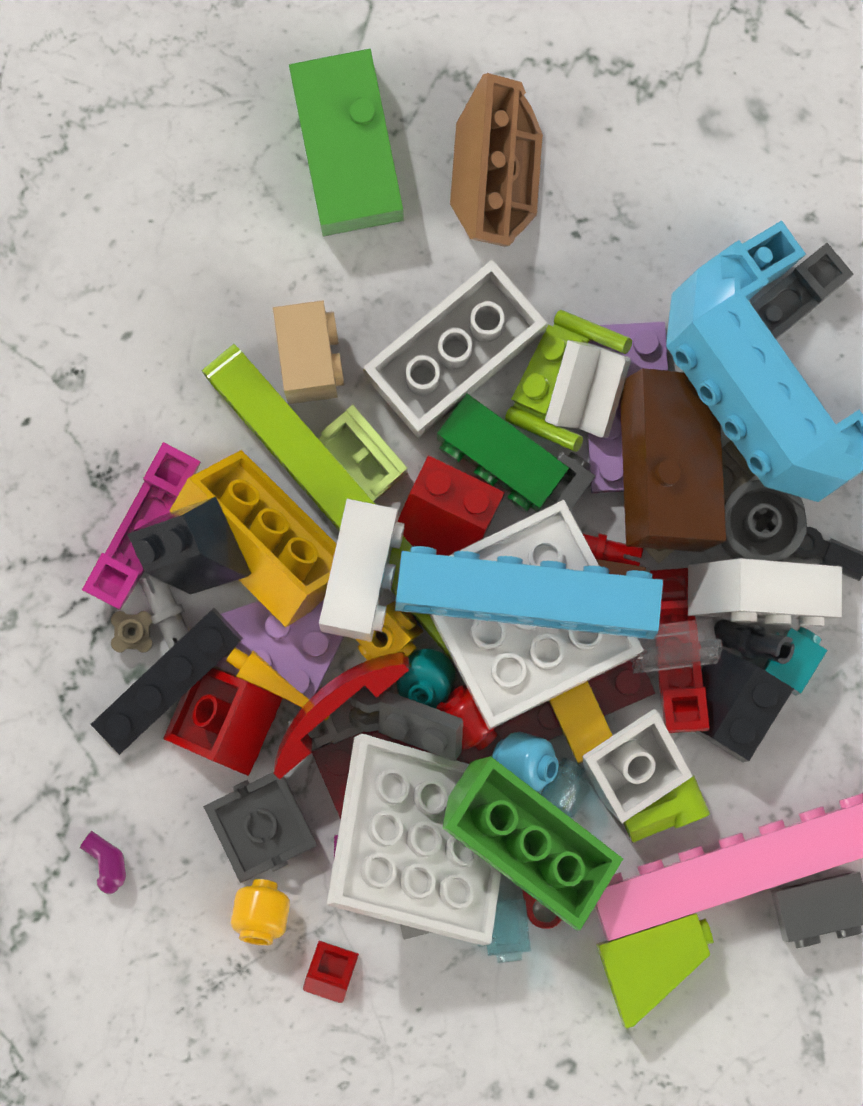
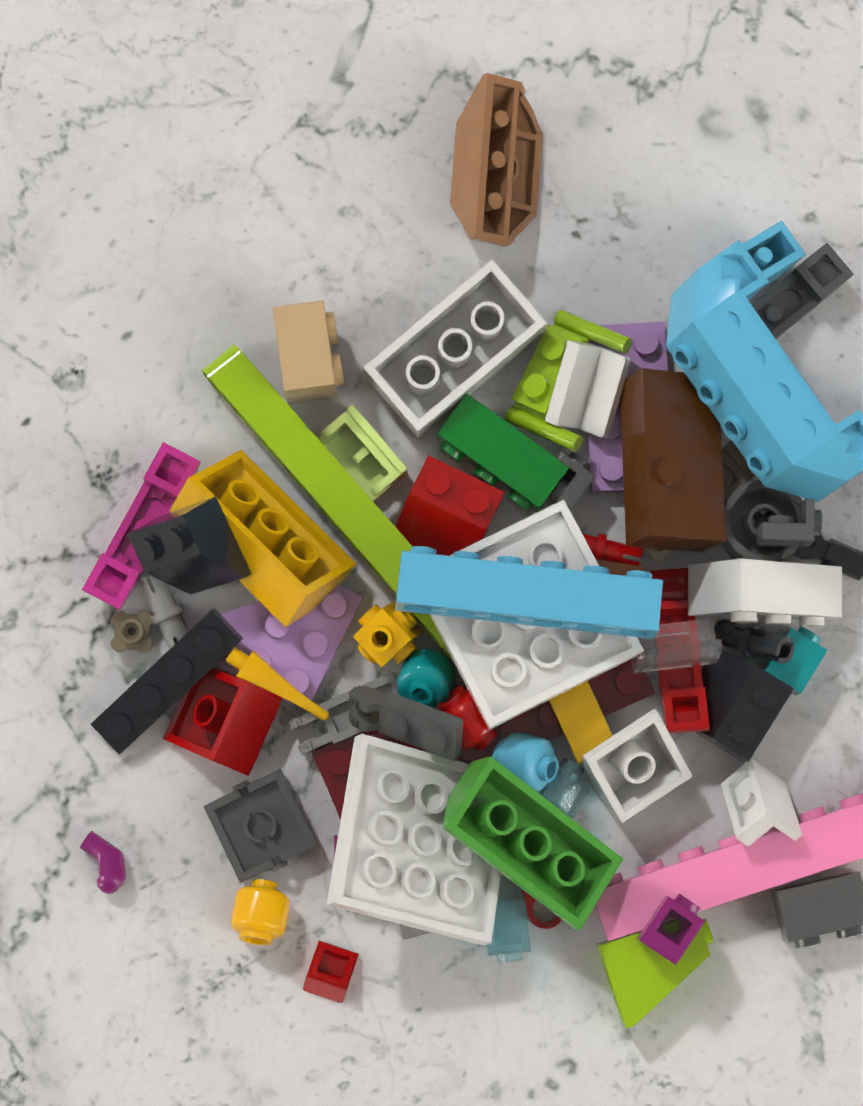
red slope [274,652,409,780] -> none
bright green brick [289,48,404,237] -> none
white brick [319,499,405,642] -> none
lime piece [623,775,710,843] -> none
none -> magenta brick [636,894,705,965]
none -> white panel [721,758,802,847]
none -> dark grey bracket [757,498,822,547]

